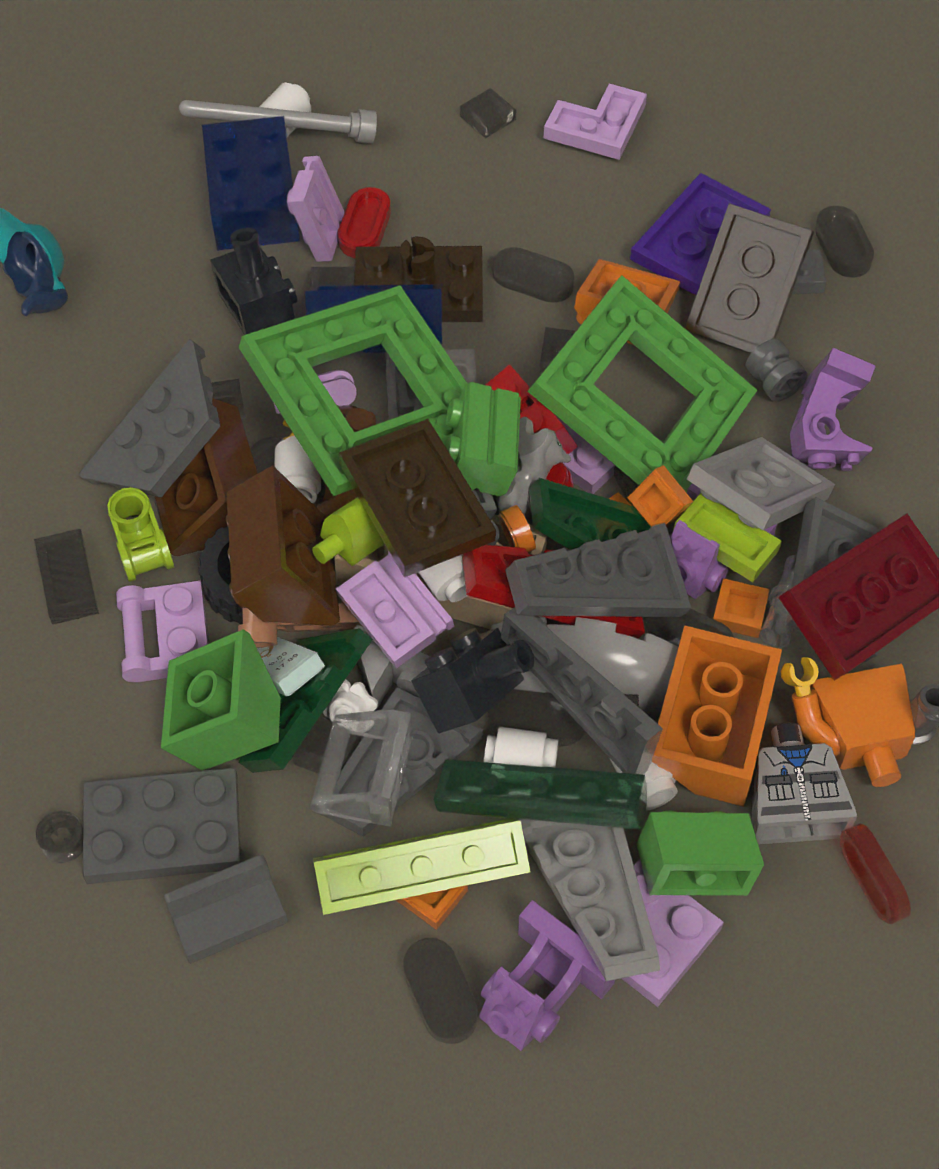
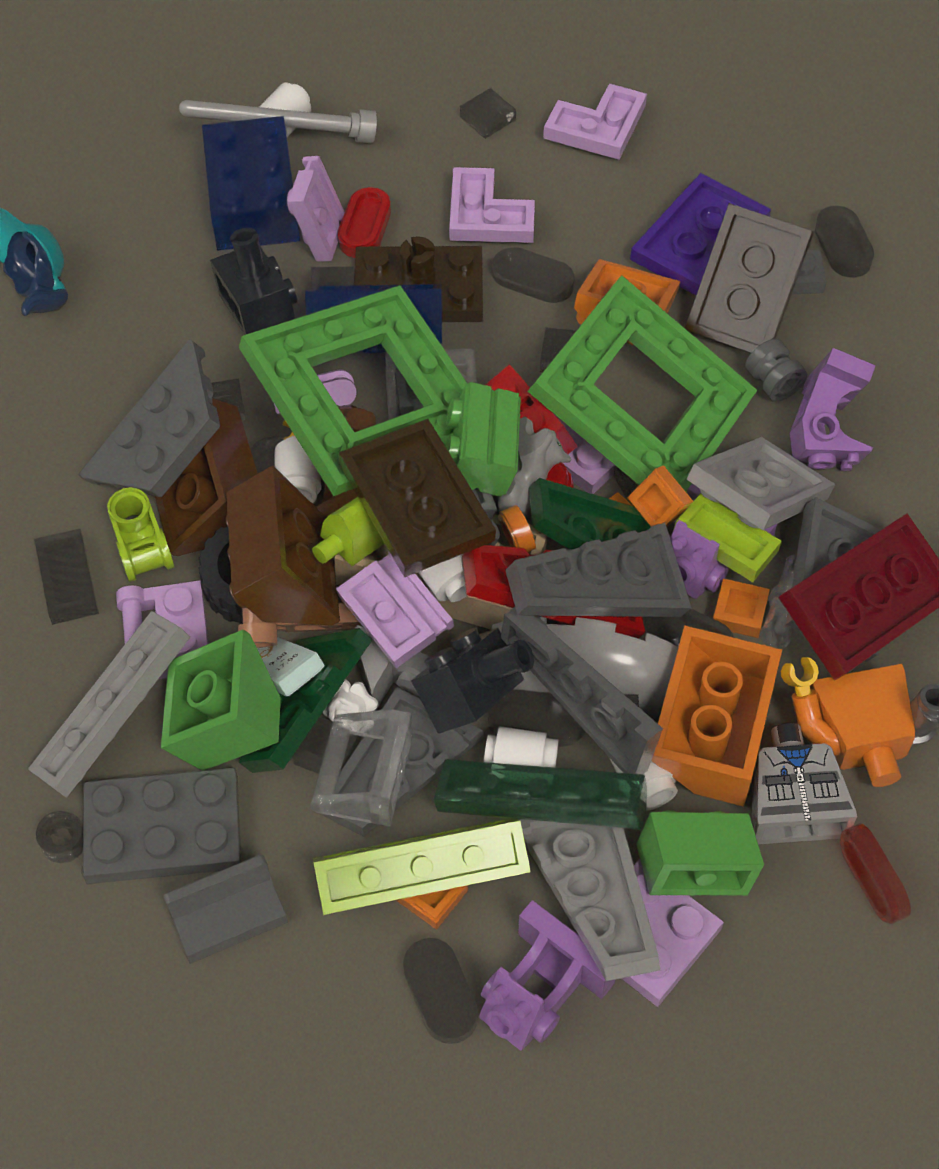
none -> light grey plate [28,611,190,798]
none -> lavender plate [450,167,535,243]

